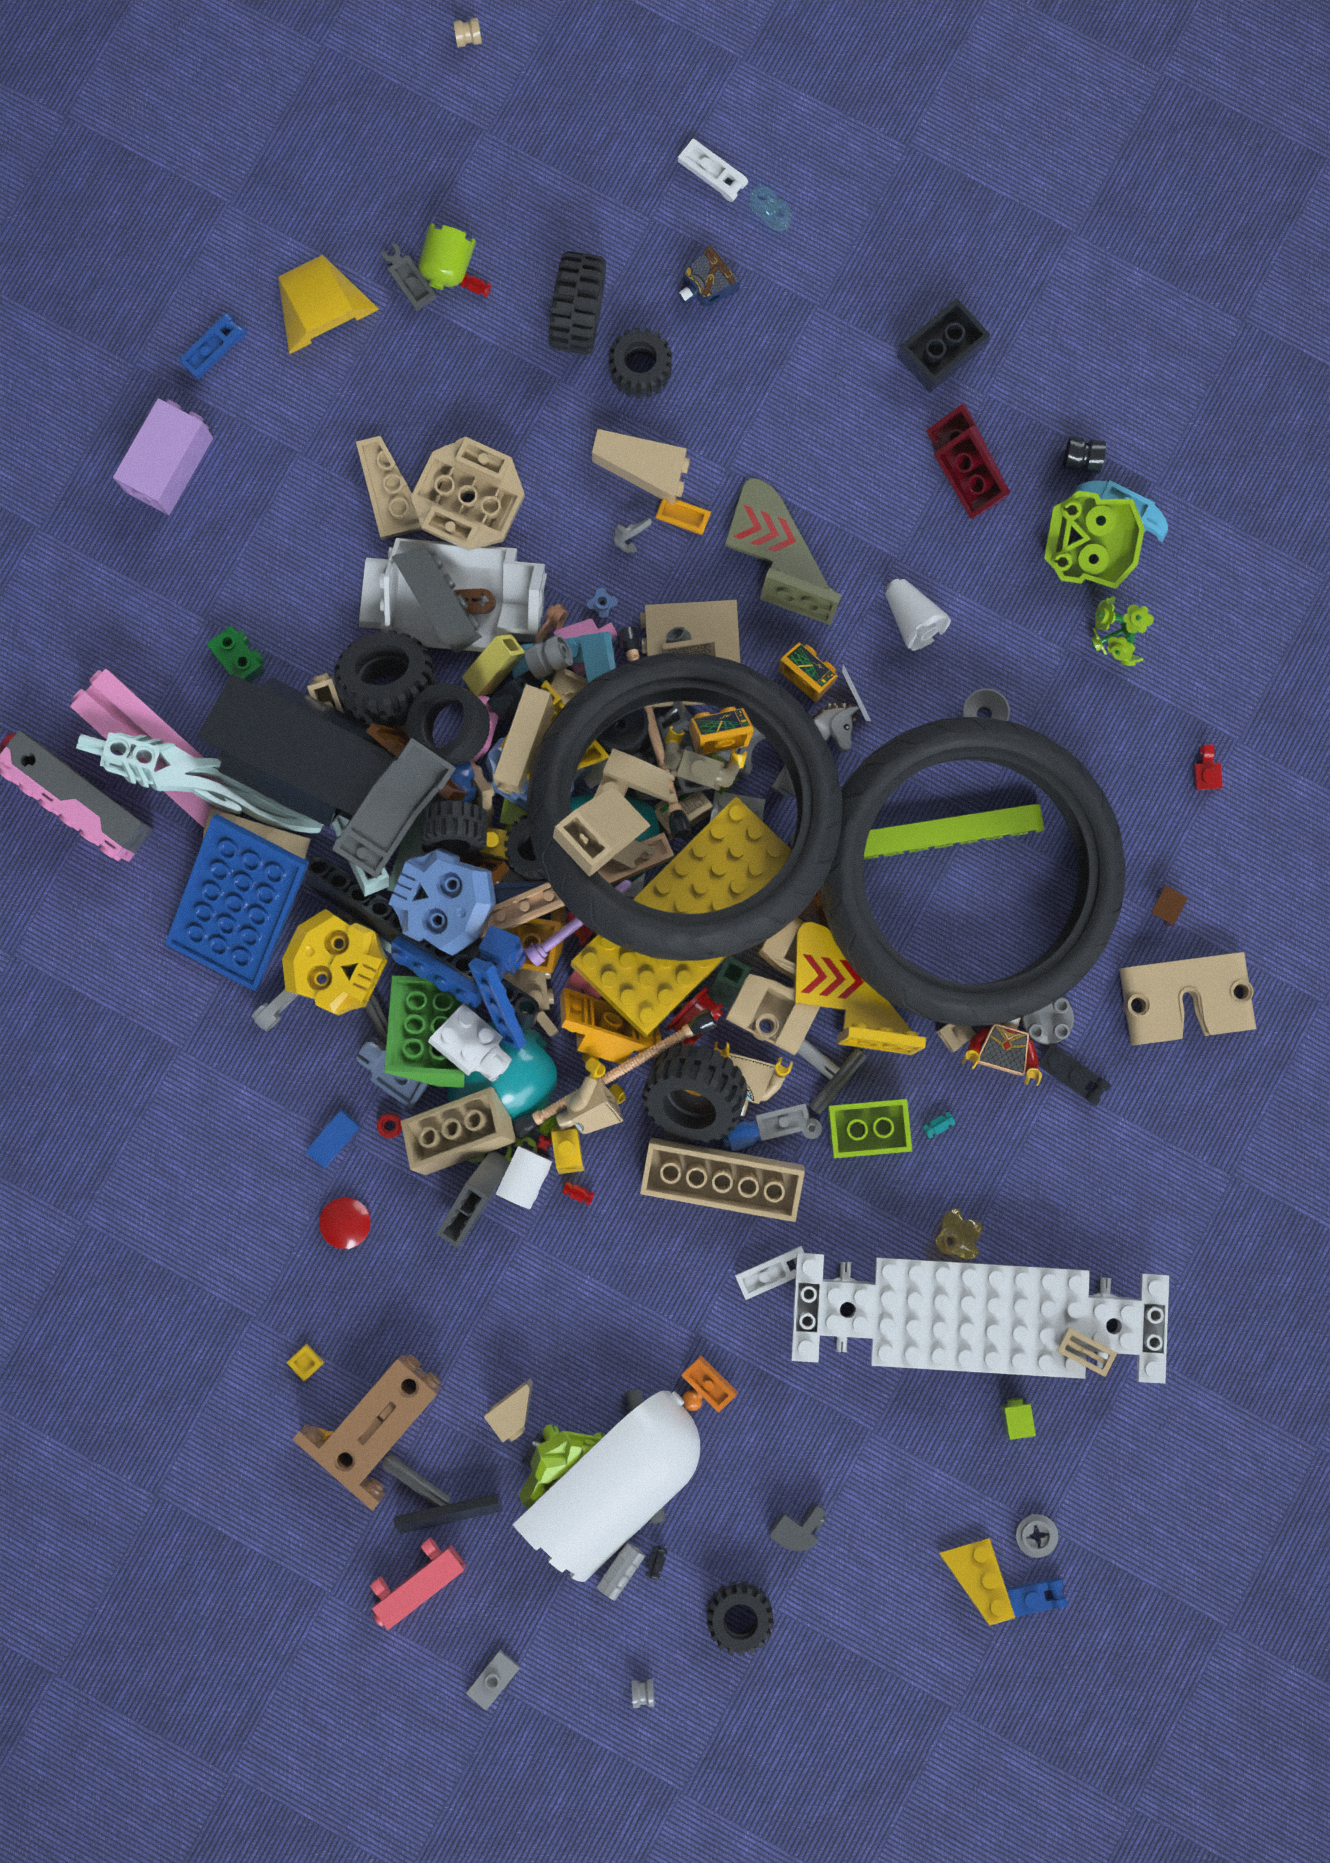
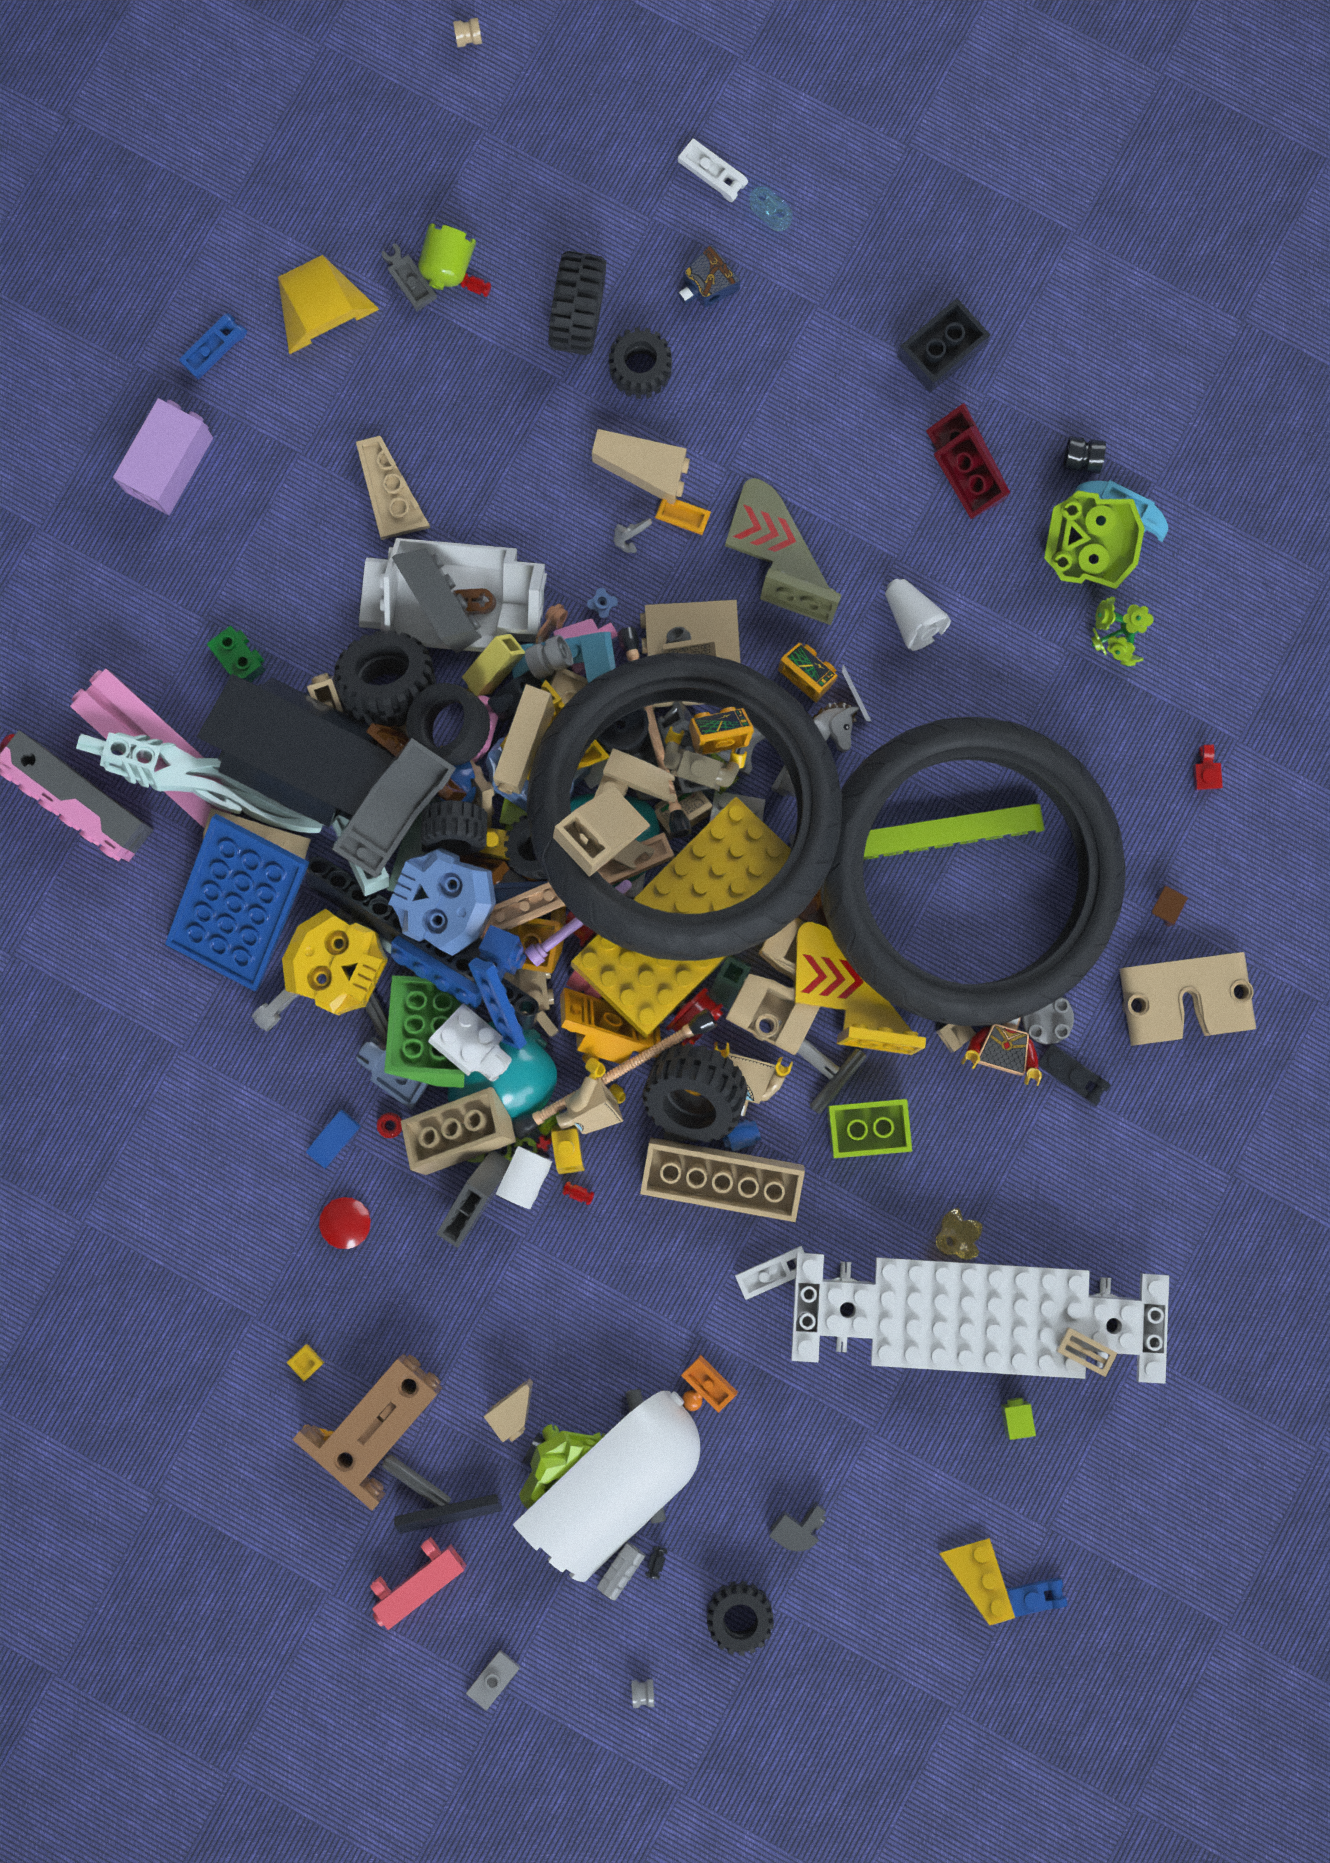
tan piece [411,437,525,551] -> none
light grey hinge [755,1103,822,1141] -> none
teal piece [923,1112,955,1138] -> none
light grey piece [963,688,1010,721] -> none
light grey gear [1016,1514,1058,1558] -> none

